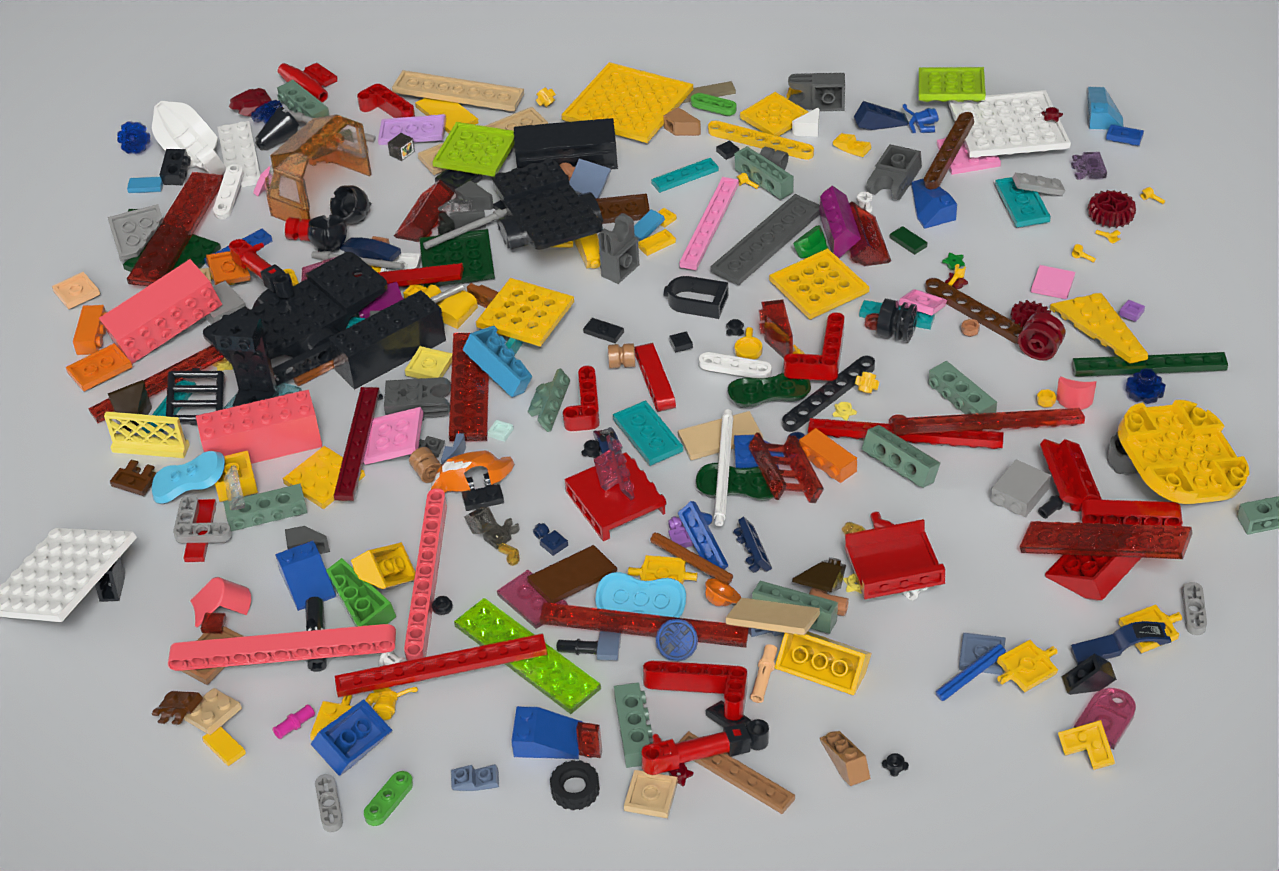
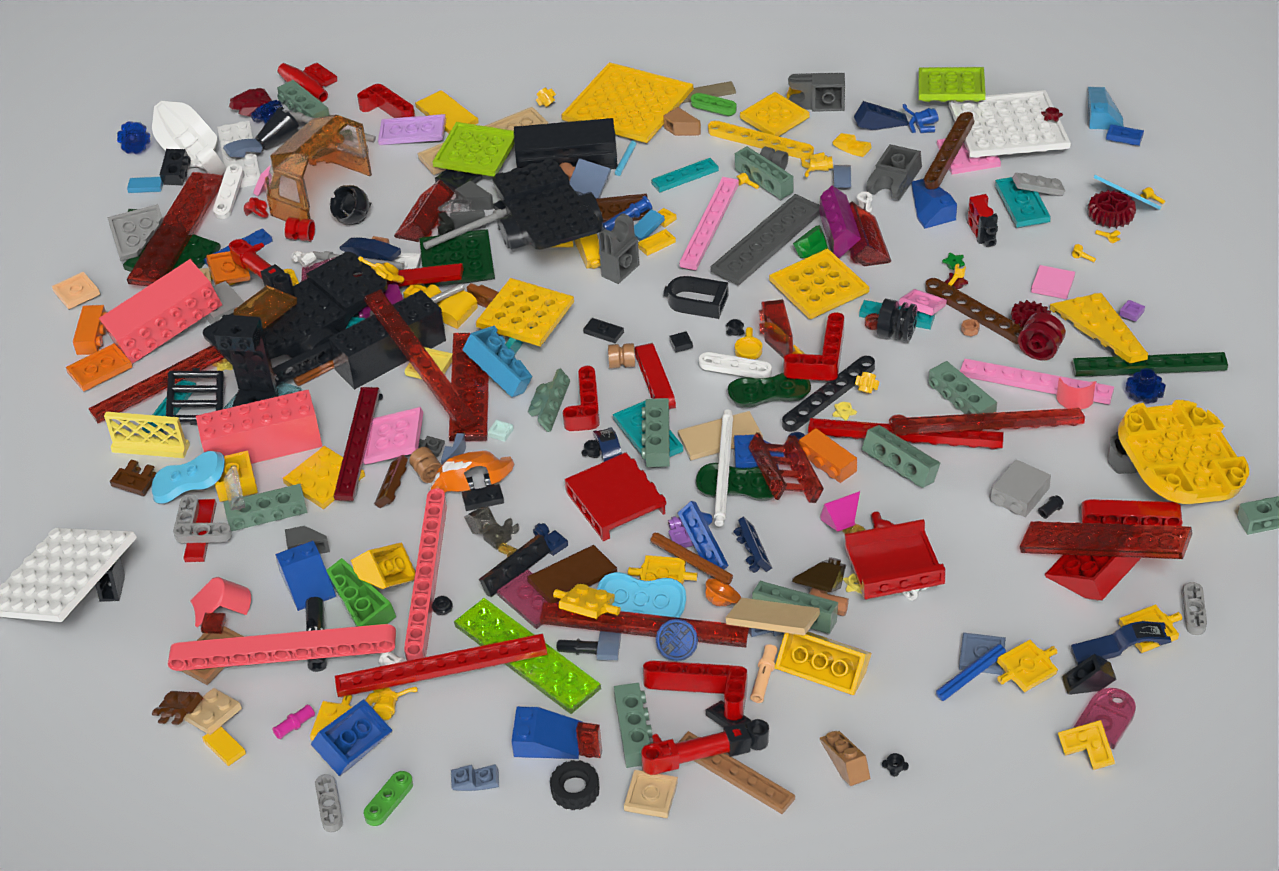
dark brown slope [107,380,152,431] -> none
black piece [307,215,347,252] -> none
dark grey brick [384,377,451,421] -> none
clear smoke brick [387,133,415,161] -> none
tan plate [392,70,524,112] -> none
clear pink bracket [594,435,635,500] -> none
dark red plate [667,763,694,786] -> none
black plate [716,141,739,160] -> none
white slope [792,108,820,137] -> none
dark green tile [890,226,928,255] -> none
yellow tile [1037,389,1056,408] -> none
red brick [1040,439,1102,511] -> none
clear purple plate [1071,152,1107,180] -> none
none -> sand blue slope [223,139,262,157]
none -> clear orange plate [234,285,297,329]
none -> red piece [244,197,269,218]
none -> white bar [291,250,317,268]
none -> yellow piece [358,256,404,283]
none -> clear red plate [365,289,479,433]
none -> reddish brown plate [374,455,408,508]
none -> black plate [479,534,550,597]
none -> yellow plate [553,584,621,619]
none -> blue pin [602,196,653,231]
none -> medium azure bar [614,141,636,176]
none -> sand green brick [642,398,670,467]
none -> yellow piece [801,152,833,177]
none -> dark pink slope [820,491,860,532]
none -> sand blue slope [834,165,851,188]
none -> bright pink plate [960,359,1114,405]
none -> hips [967,194,998,247]
none -> medium azure piece [1093,175,1161,210]

